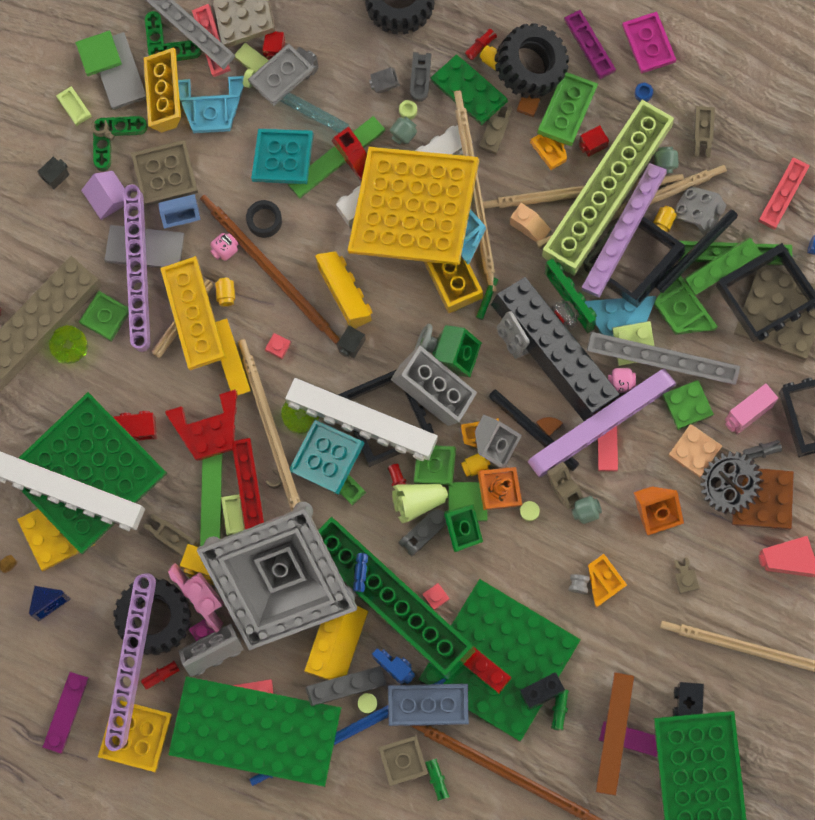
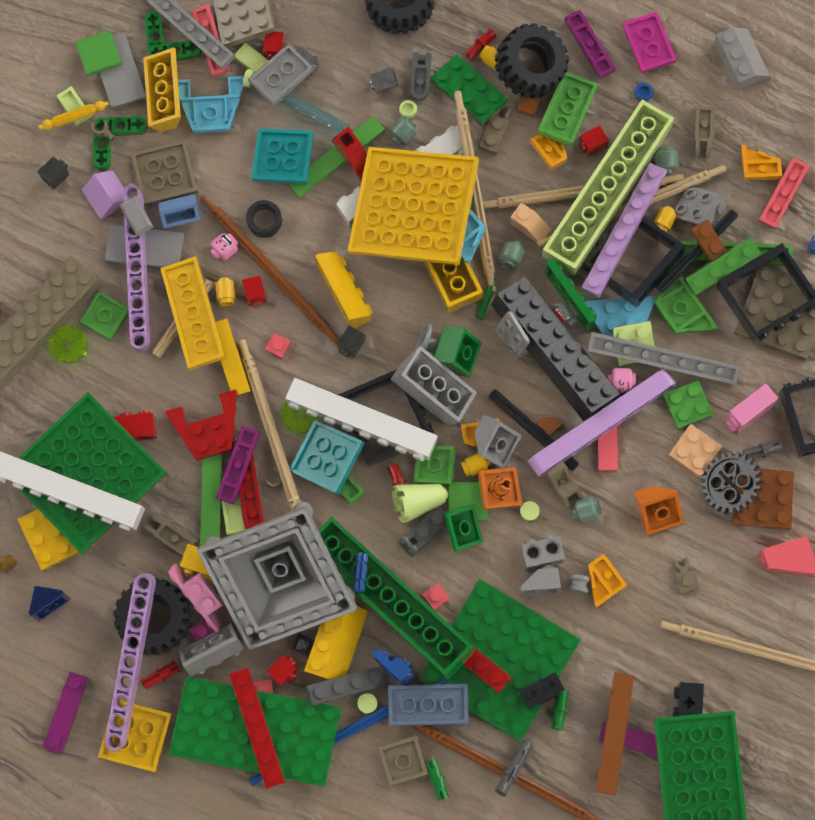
none -> yellow wheel [38,100,109,130]
none -> light grey tile [119,195,153,237]
none -> magenta plate [216,426,261,505]
none -> red plate [229,667,286,789]
none -> red brick [242,275,267,307]
none -> red brick [267,655,299,687]
none -> slope [290,633,315,659]
none -> dark grey pin [495,740,534,797]
none -> sand green head [498,240,525,270]
none -> light grey slope [520,565,561,597]
none -> light grey brick [521,535,565,571]
none -> dark orange plate [690,219,727,262]
none -> light grey slope [714,28,770,90]
none -> light orange wing [741,145,782,181]

